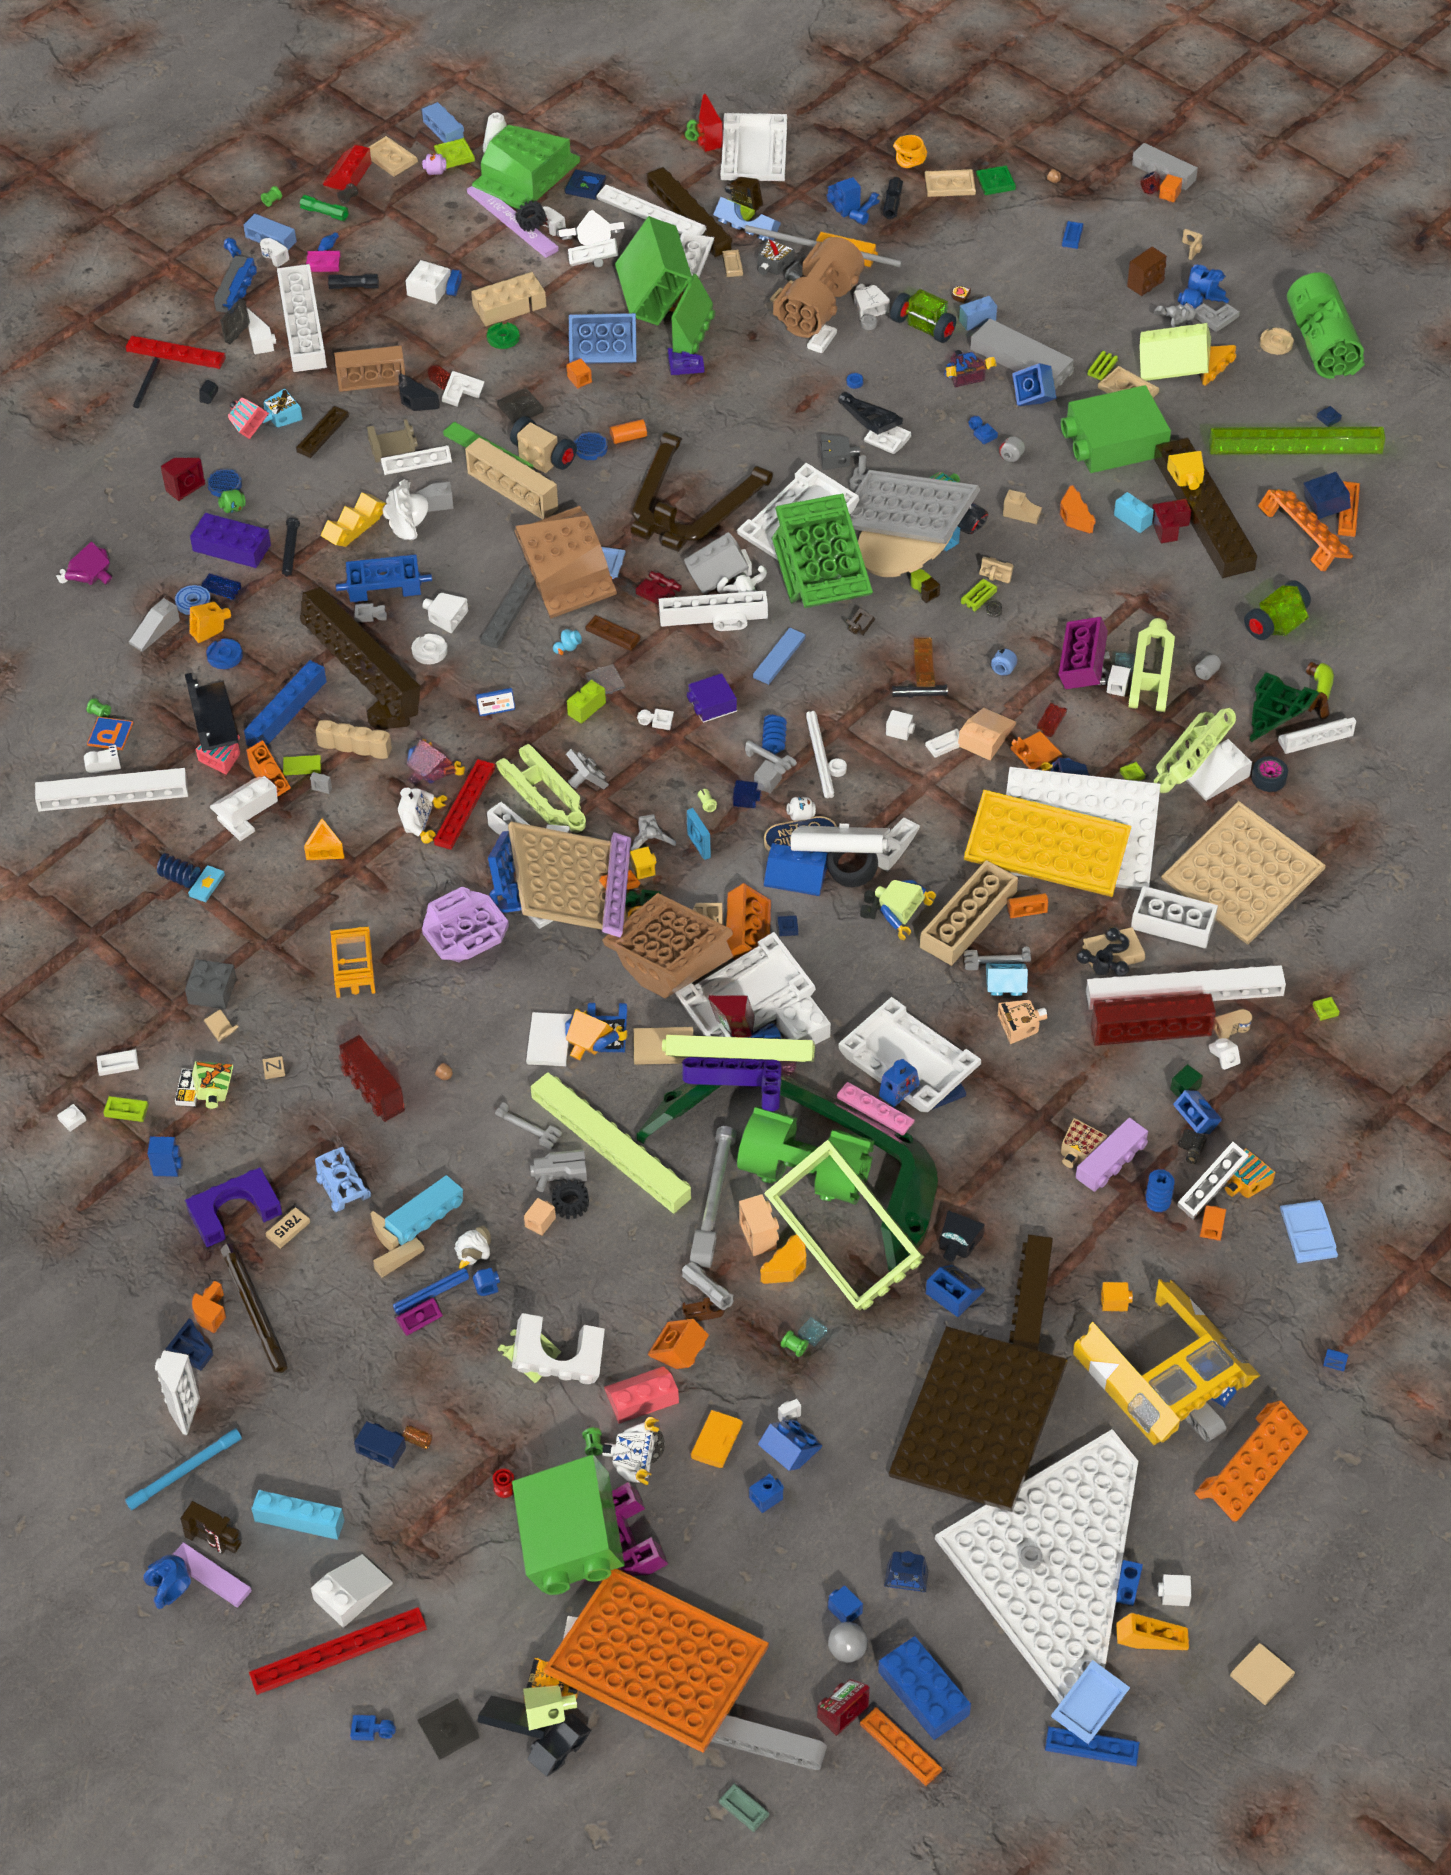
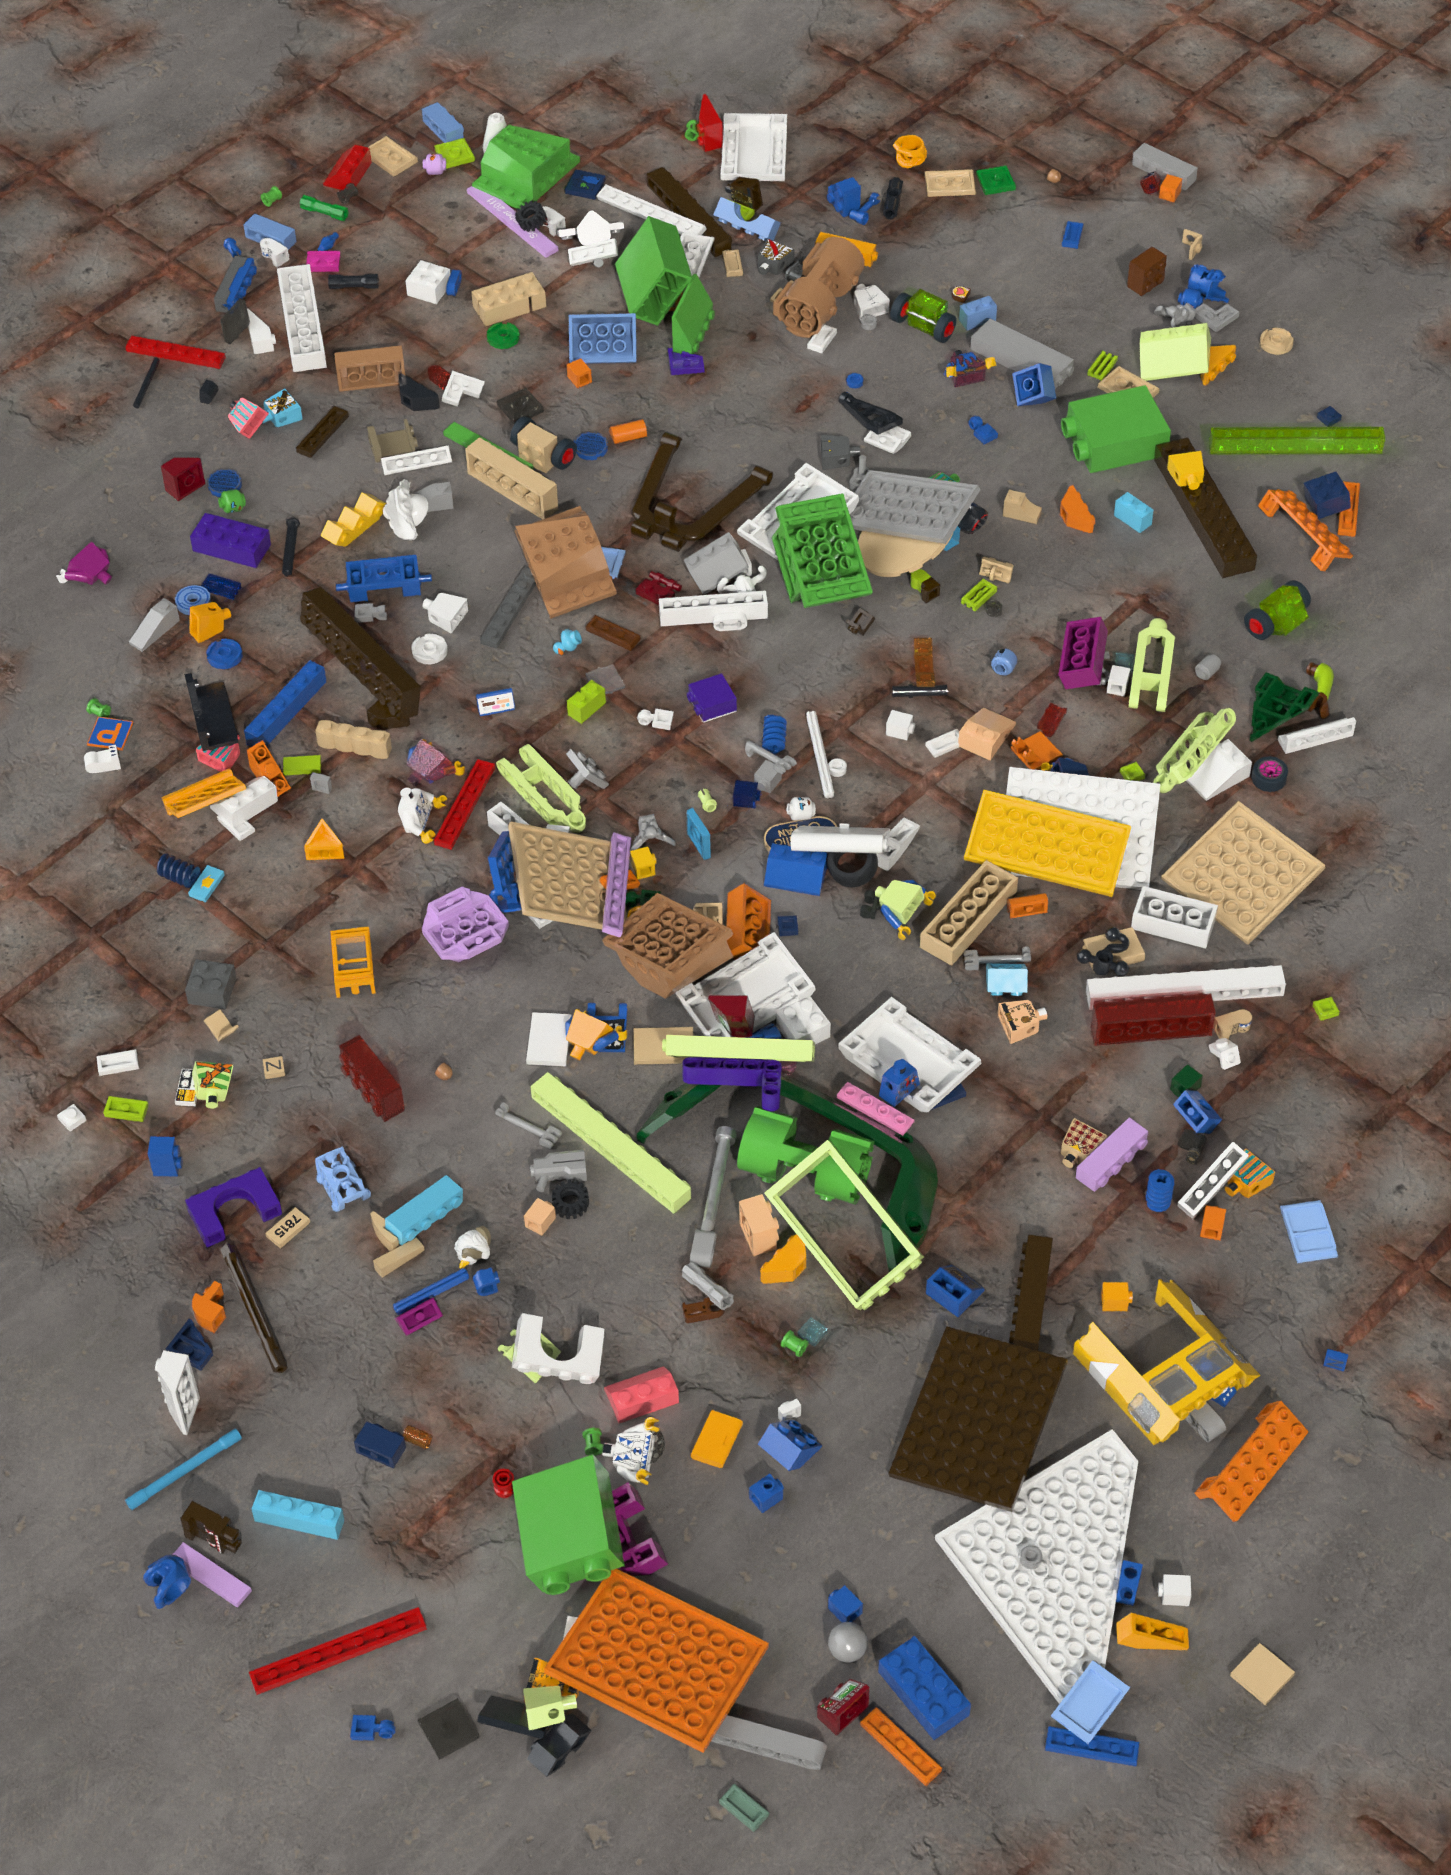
white brick [35,768,188,812] -> none
white slope [311,1554,393,1628] -> none
orange slope [648,1319,709,1369] -> none
light grey piece [745,225,902,267] -> none
medium blue tile [753,628,805,685] -> none
dark blue torso [884,1551,929,1592] -> none
black torso [940,1210,985,1262] -> none
light grey head [999,437,1025,462] -> none
dark red brick [1152,499,1191,544] -> none
bright green cylinder [1287,272,1365,379] -> none
none -> light orange fence [161,769,246,818]

